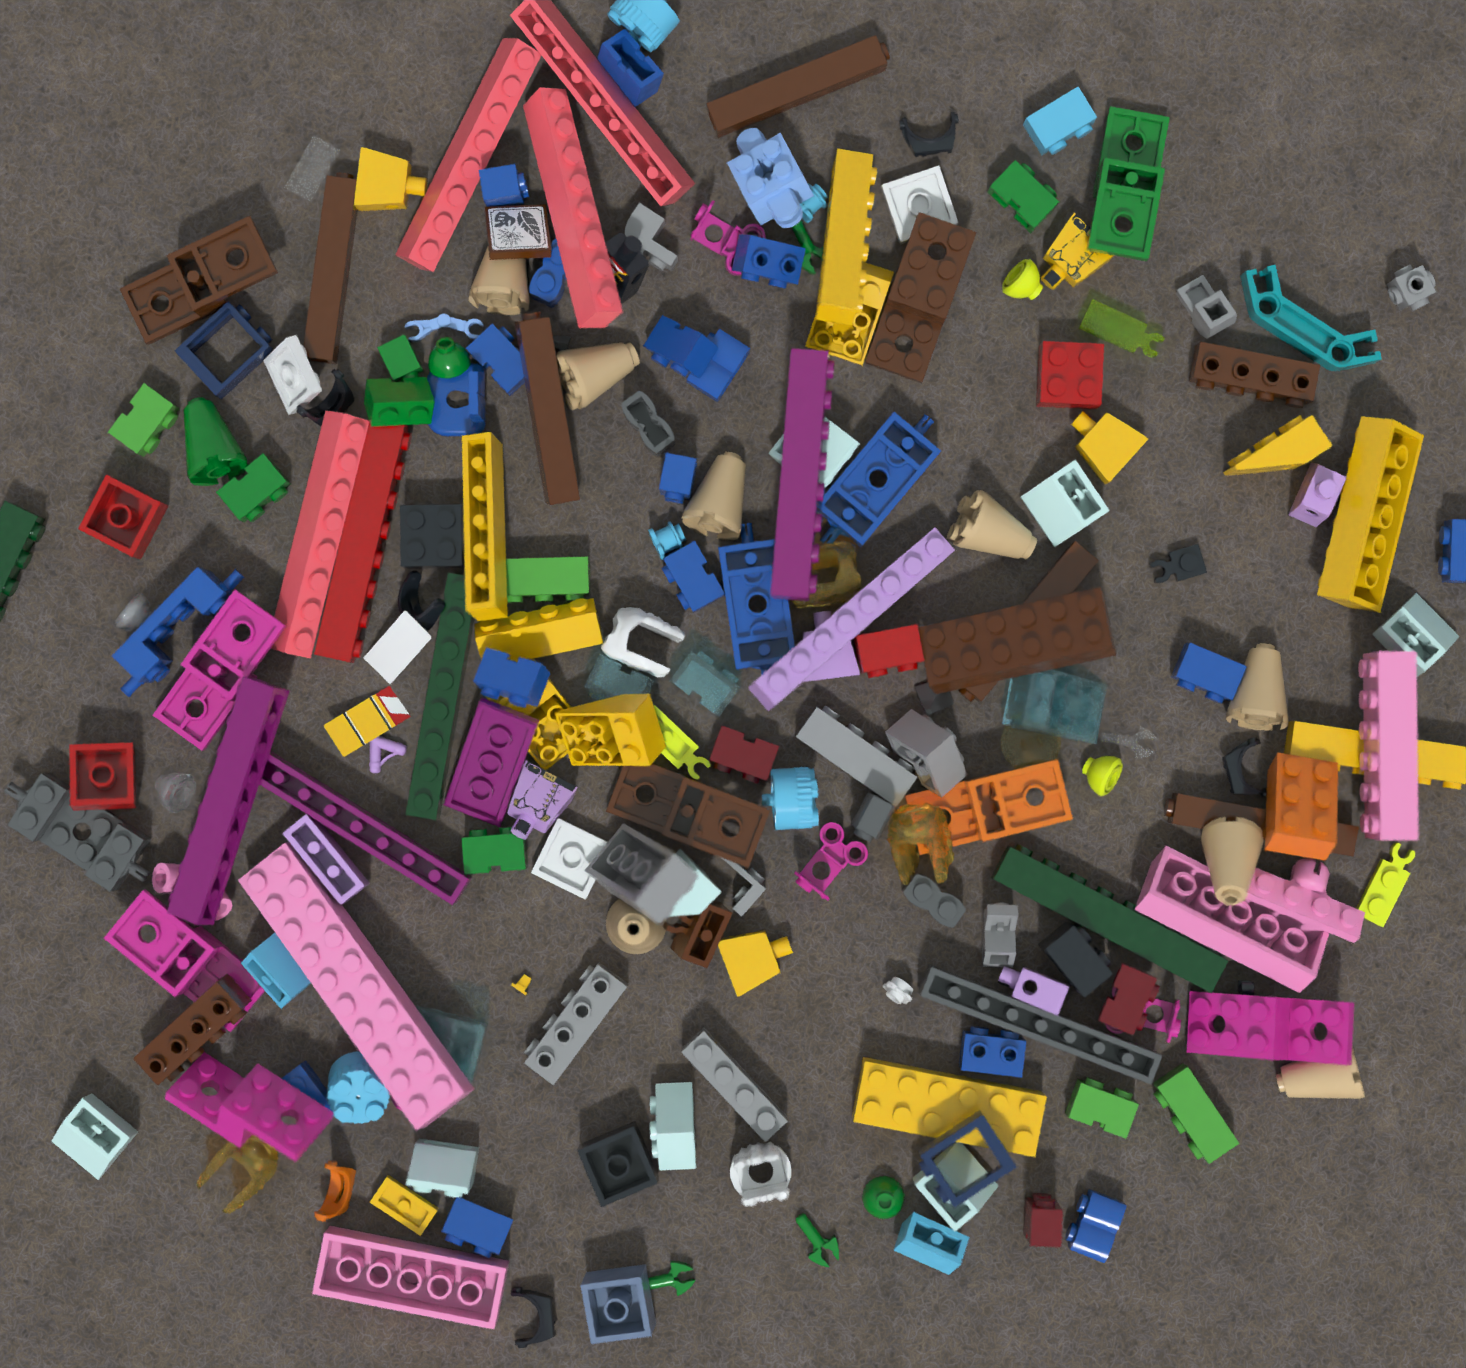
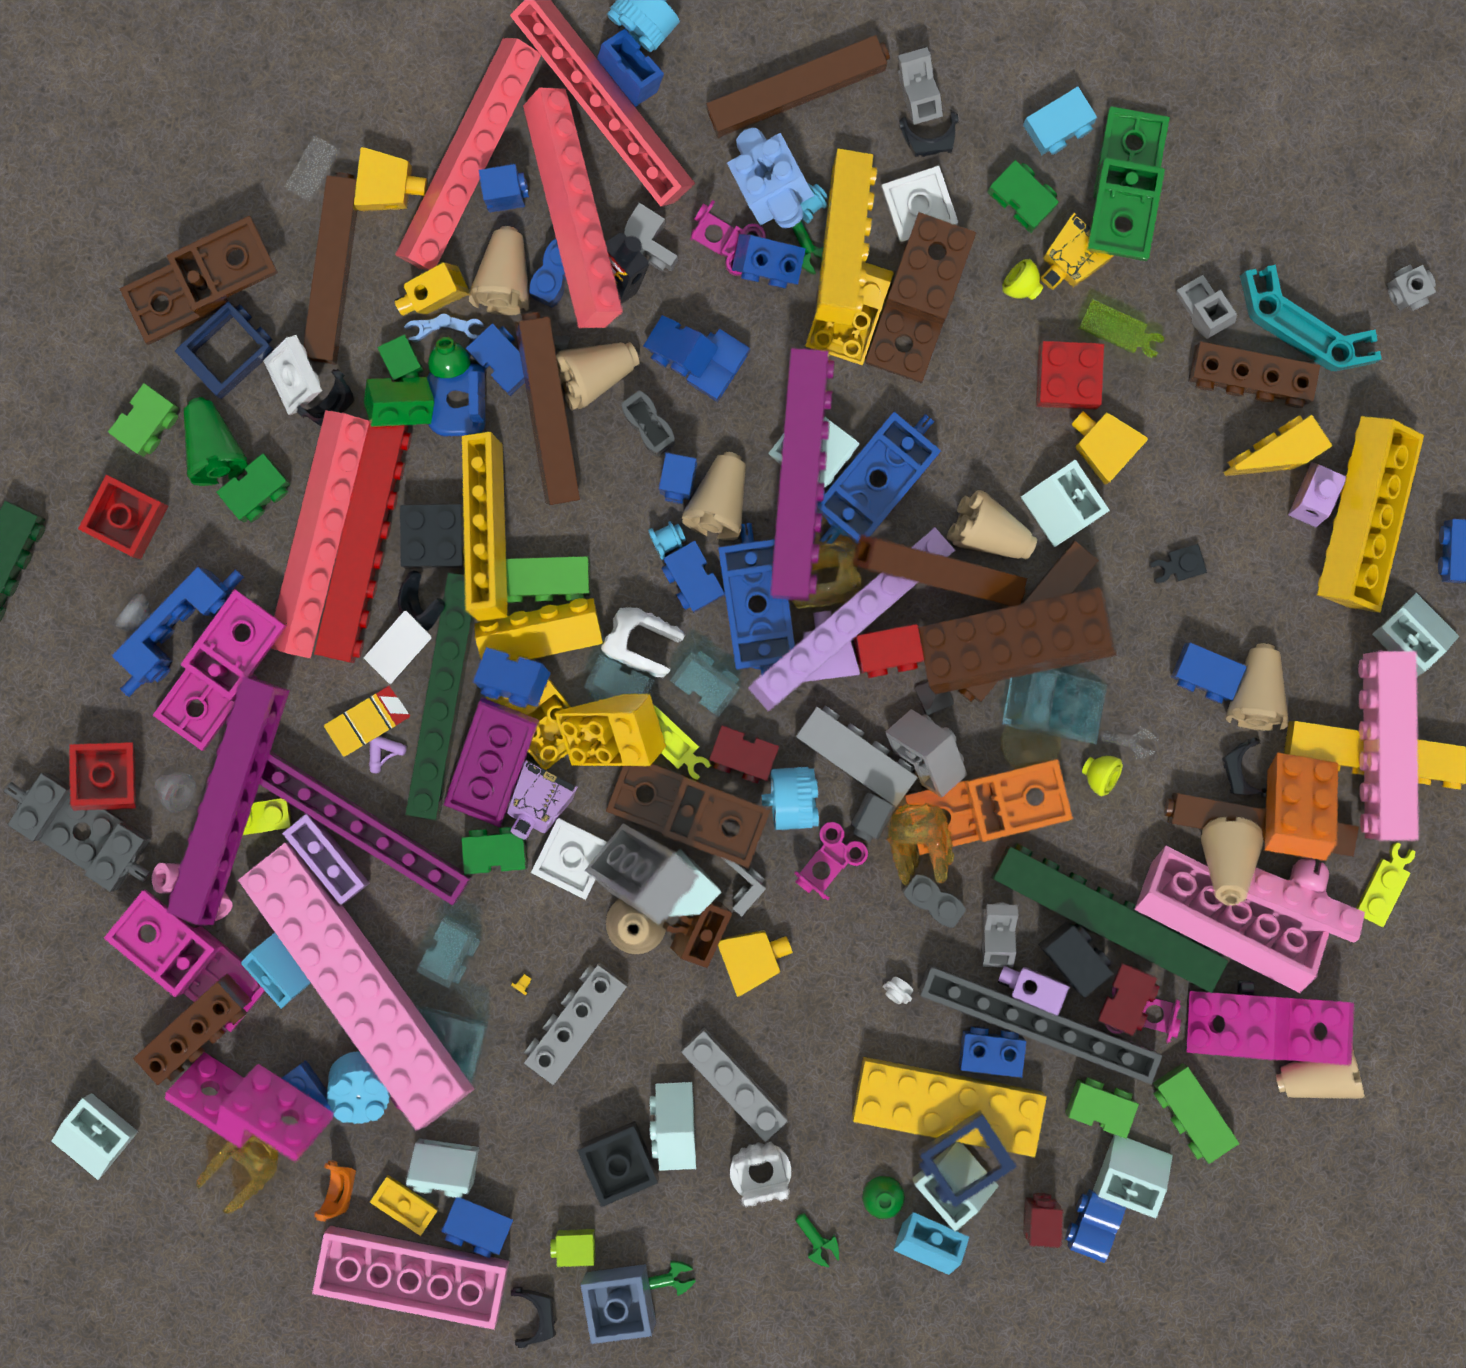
tile [485,204,551,260] -> none
none -> neon yellow plate [243,798,292,835]
none -> yellow torso [394,262,469,316]
none -> clear light blue brick [416,915,481,988]
none -> lime brick [551,1229,595,1267]
none -> reddish brown brick [852,534,1028,606]
none -> light grey brick [898,47,943,125]
none -> light aqua slope [1093,1135,1173,1218]

